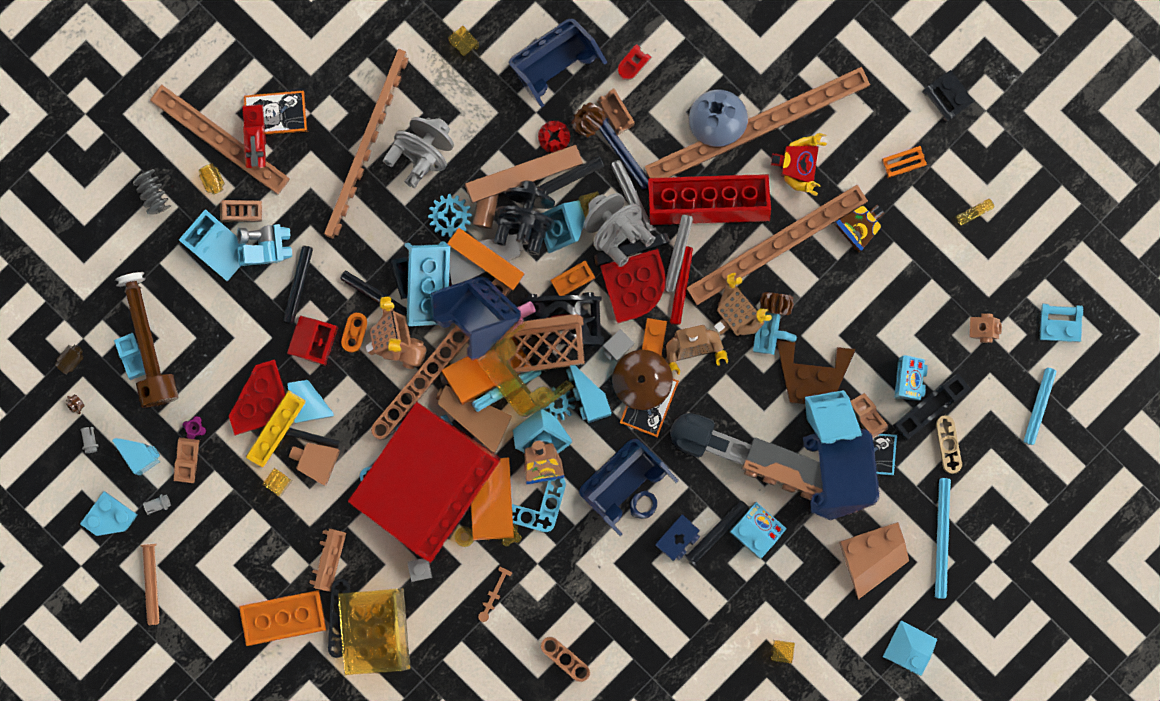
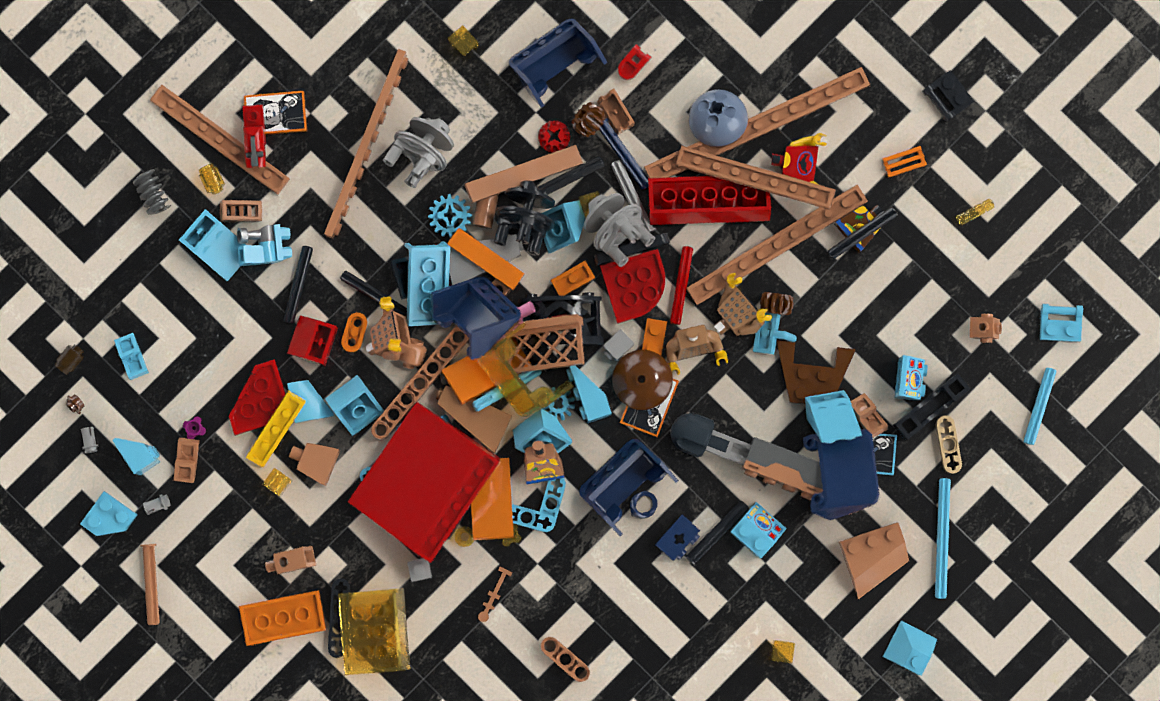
reddish brown piece [115,272,179,408] -> none
black bar [285,428,340,449] -> none
nougat plate [309,529,346,592] -> none
light grey axle [664,215,693,292] -> none
none -> nougat torso [265,546,317,574]
none -> medium azure slope [325,375,384,436]
none -> nougat tile [675,146,836,210]
none -> black axle [828,207,898,259]

